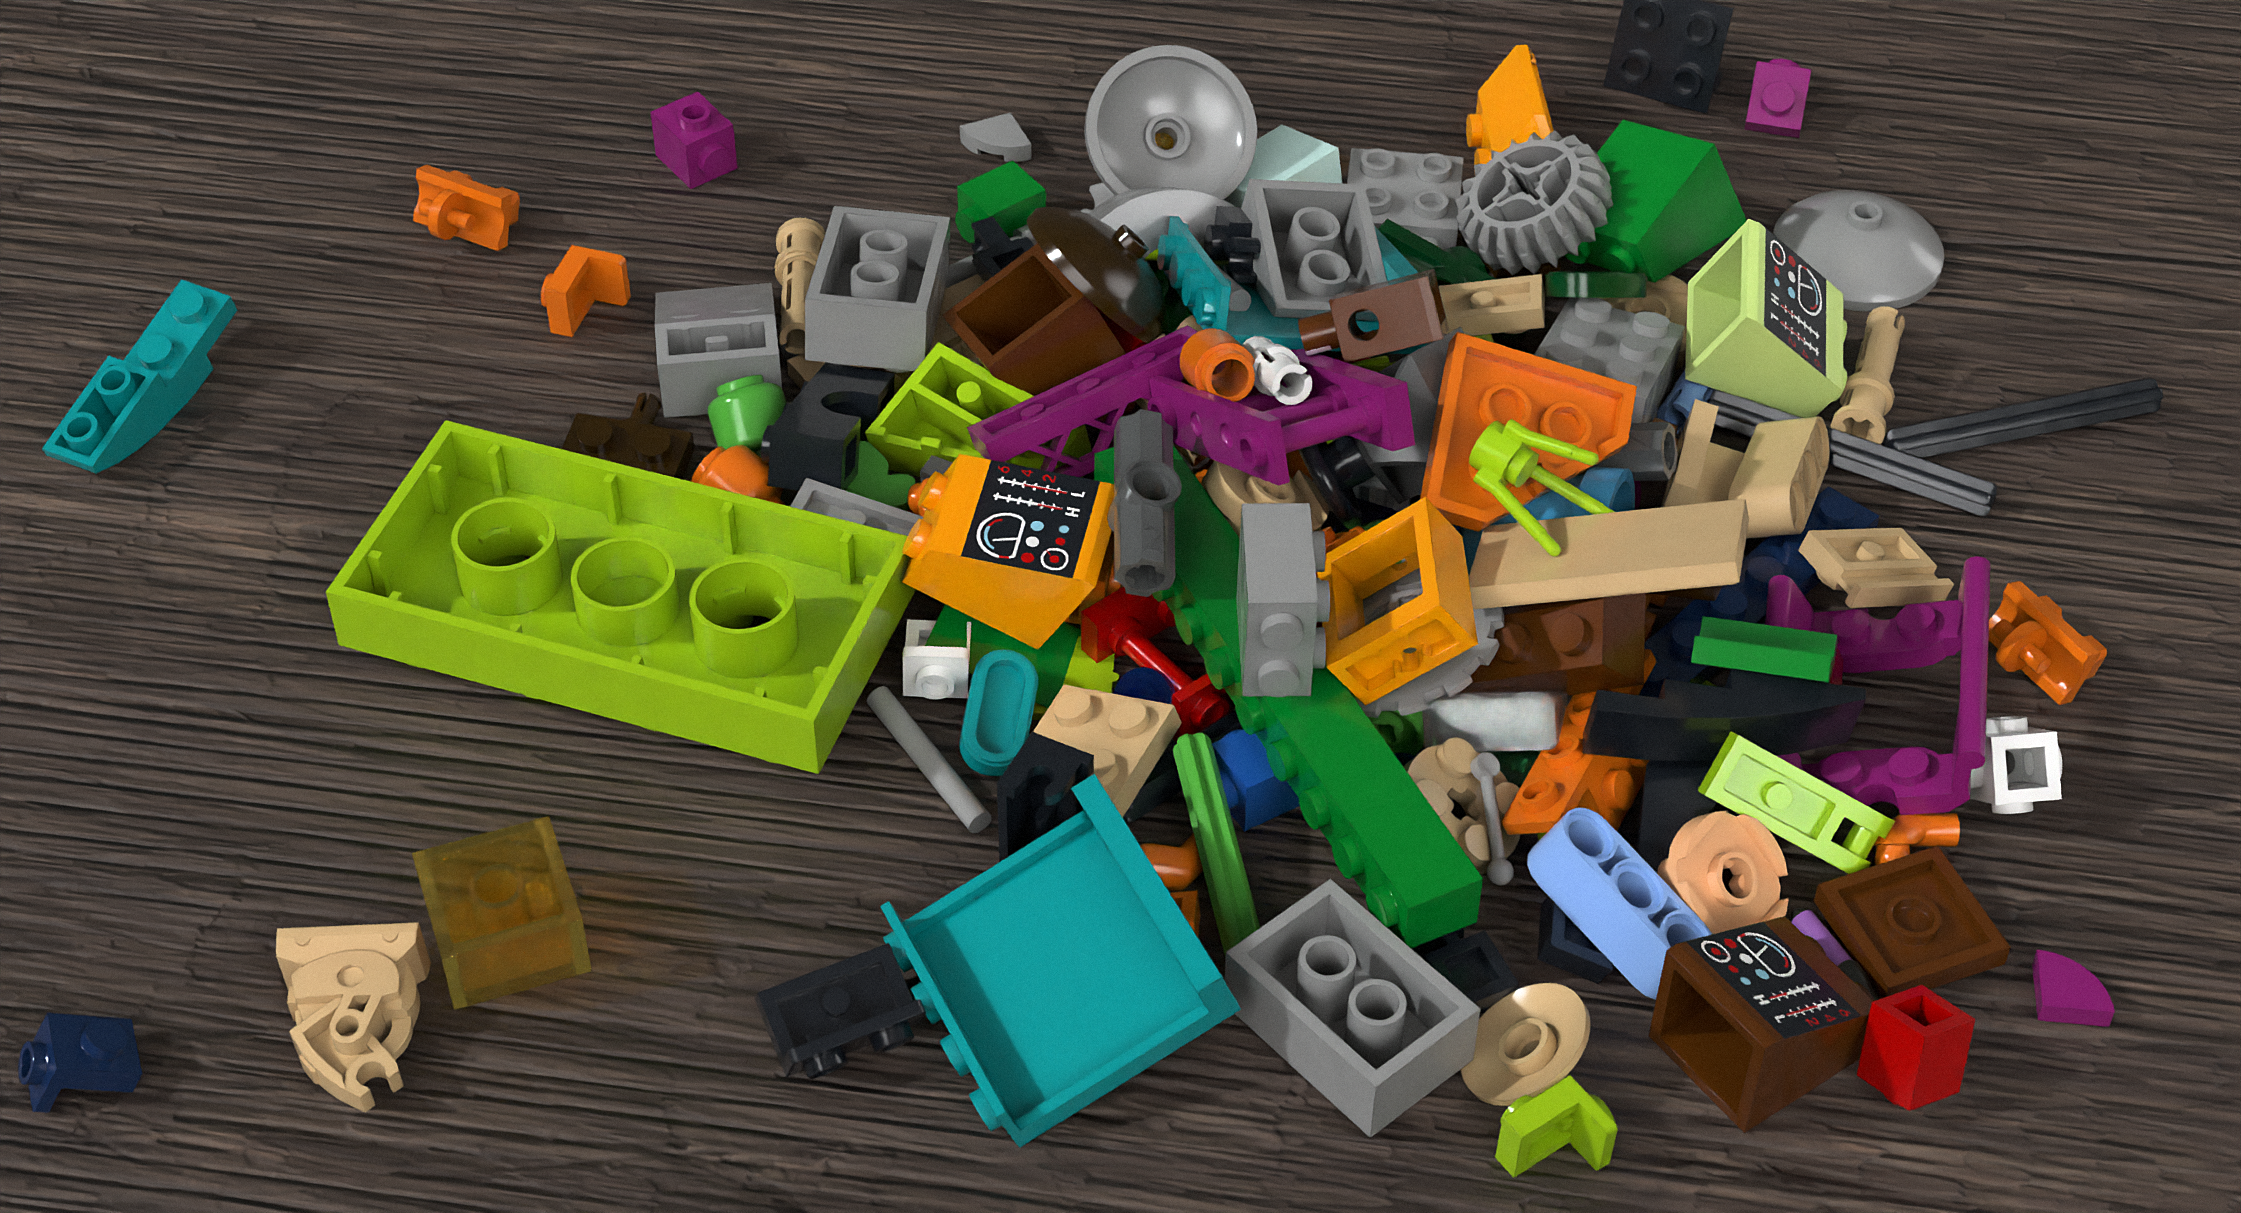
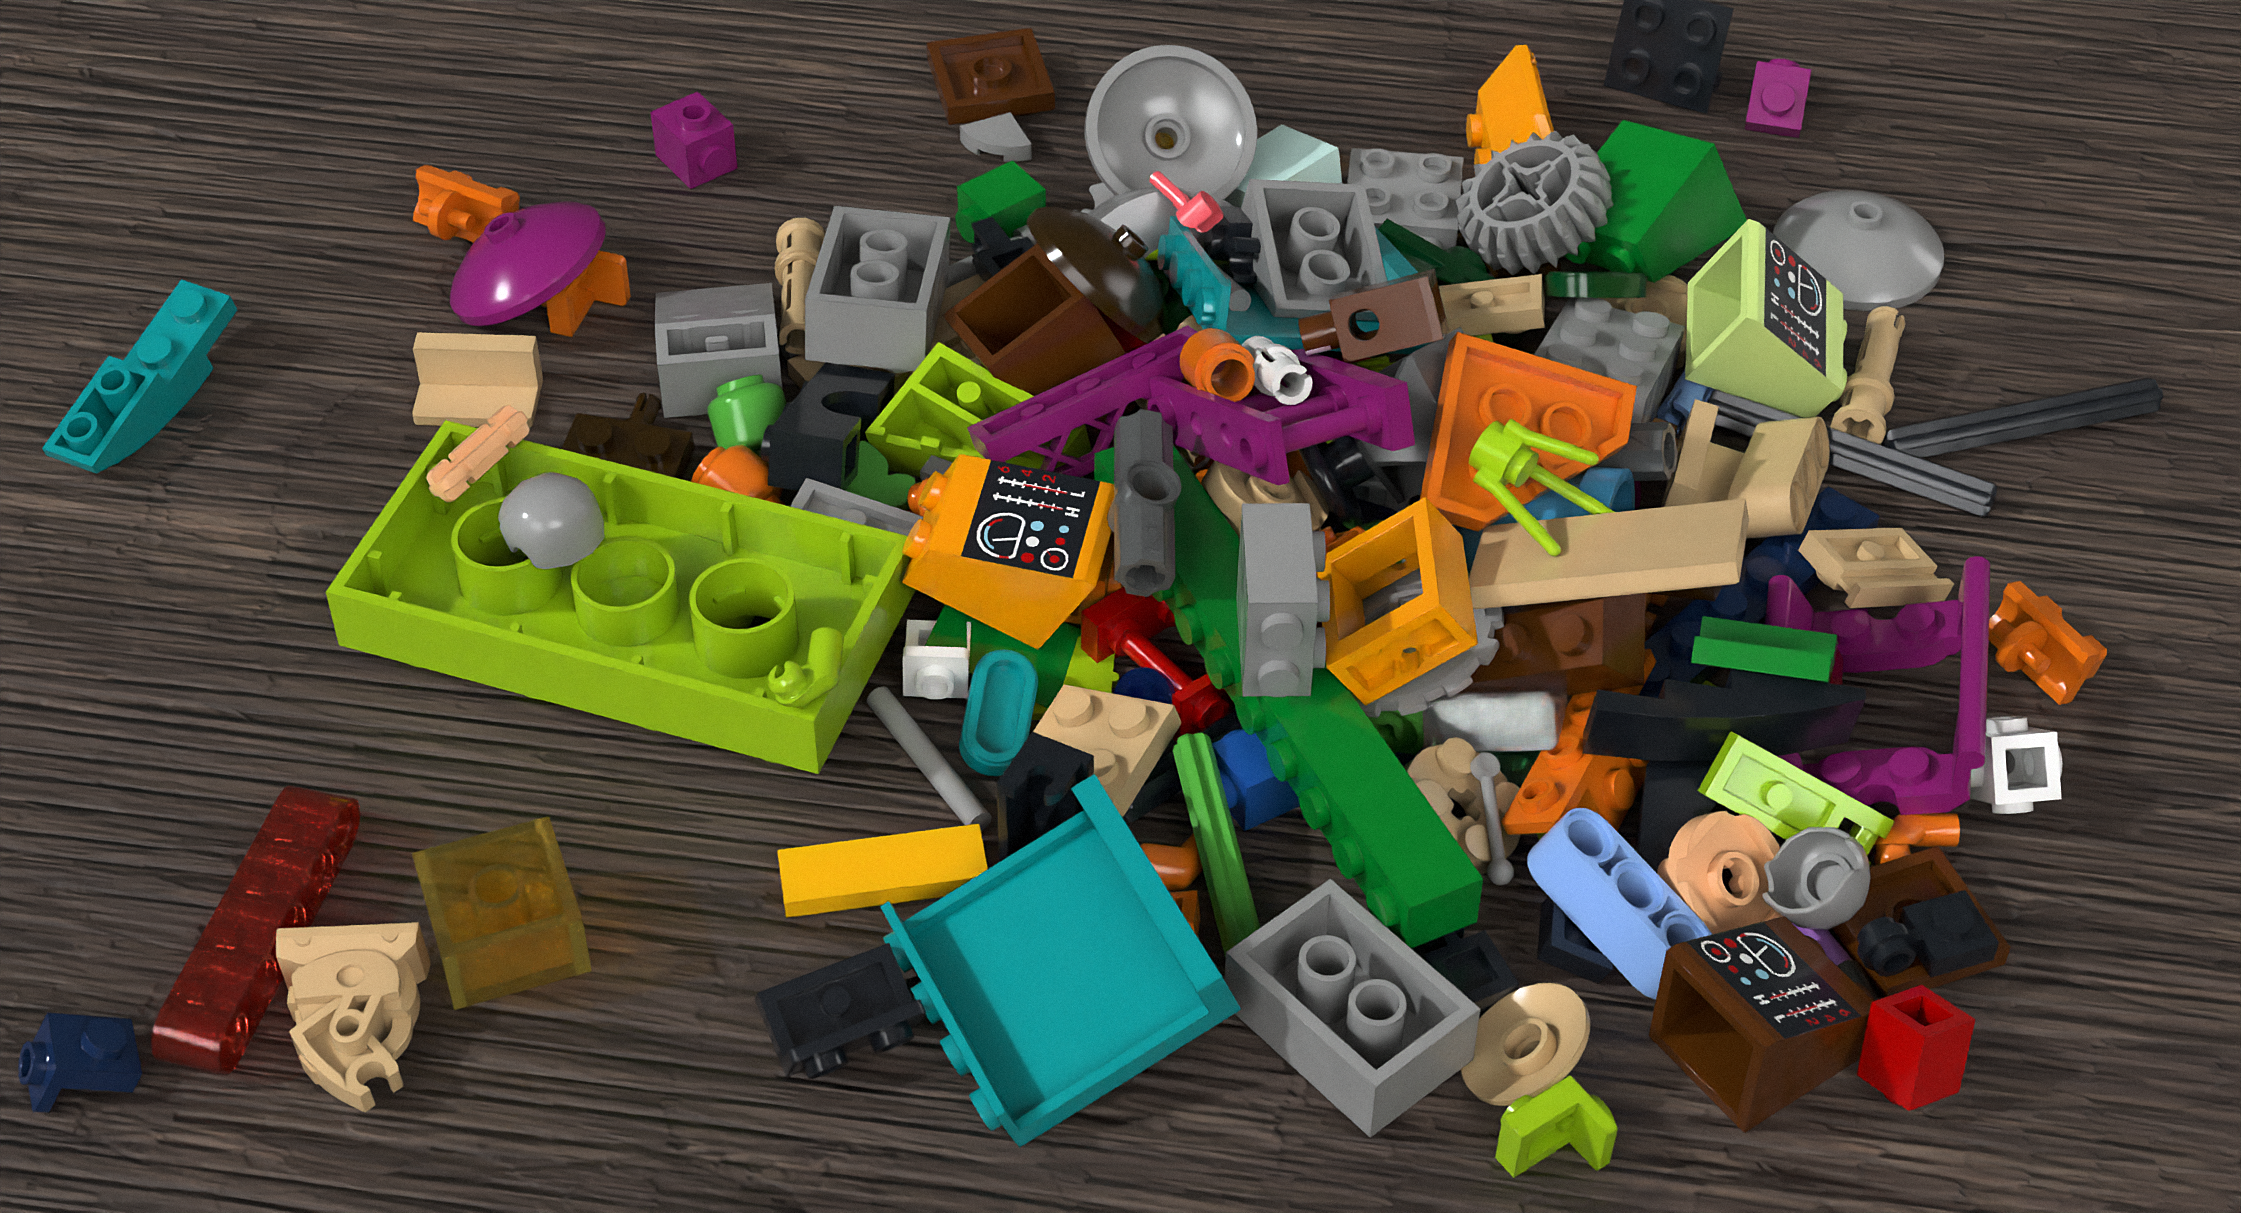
magenta tile [2032,950,2115,1027] -> none
none -> clear red beam [151,785,360,1075]
none -> tan panel [412,332,543,428]
none -> light nougat axle [426,405,530,502]
none -> magenta dish [450,201,606,326]
none -> light grey hair [498,472,605,569]
none -> lime arm [768,627,844,708]
none -> yellow tile [777,824,988,918]
none -> reddish brown plate [926,28,1055,125]
none -> coral hand [1149,171,1224,233]
none -> light grey hair [1762,827,1871,930]
none -> black plate [1857,890,1999,977]

